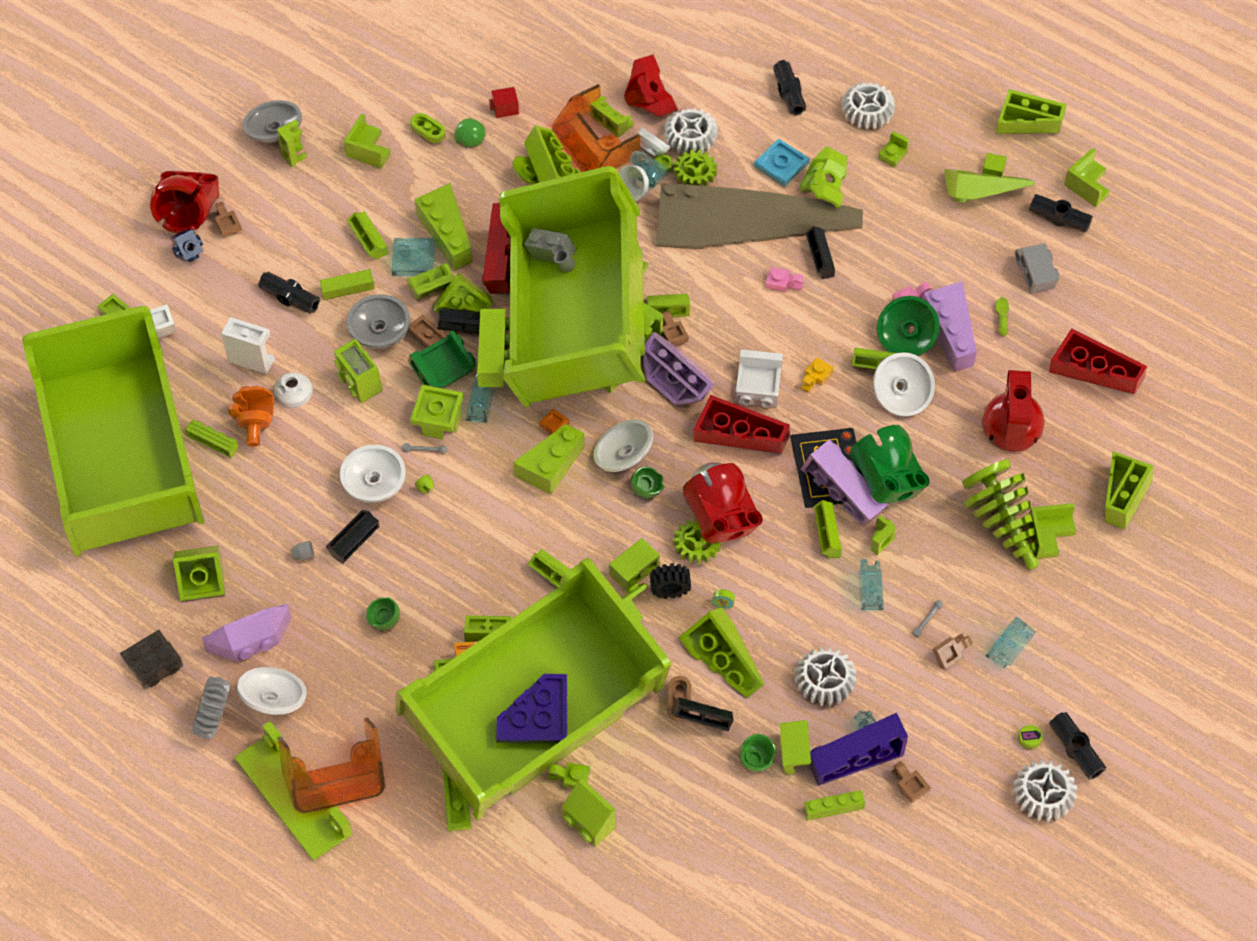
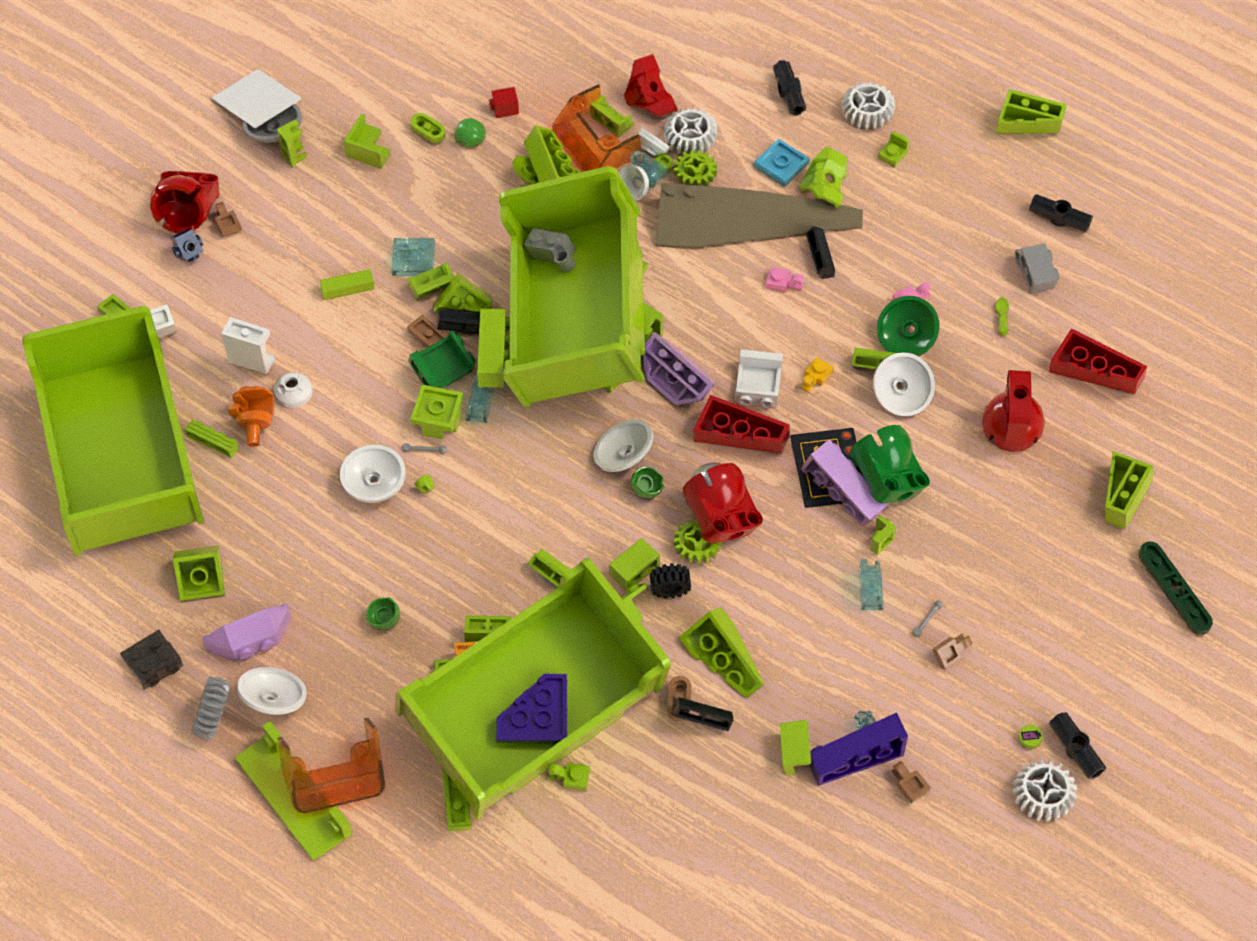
black piece [258,272,320,314] -> none
light grey hose [291,541,314,560] -> none
black piece [326,509,380,564] -> none
lime piece [333,339,383,403] -> none
lime piece [347,211,388,259] -> none
light grey dish [347,294,410,348] -> none
lime wedge [414,183,472,271] -> none
red wedge [482,203,511,294] -> none
lime wedge [513,424,585,494] -> none
orange tile [539,409,570,434] -> none
lime slope [562,778,616,847] -> none
lime panel [647,294,690,317] -> none
medium nougat plate [662,311,689,346] -> none
lime tile [712,589,735,609] -> none
bright green hair [739,734,776,772] -> none
white gear [795,646,857,706] -> none
lime piece [804,790,865,821] -> none
lime piece [813,500,842,559] -> none
lavender wedge [923,281,977,372] -> none
lime wedge [944,169,1034,202] -> none
lime plant [962,459,1039,570] -> none
lime tile [982,153,1007,177] -> none
clear light blue hinge [985,616,1036,668] -> none
lime panel [1028,503,1076,559] -> none
lime panel [1064,148,1110,207] -> none
none -> white sticker [212,69,302,128]
none -> dark green piece [1139,541,1213,635]

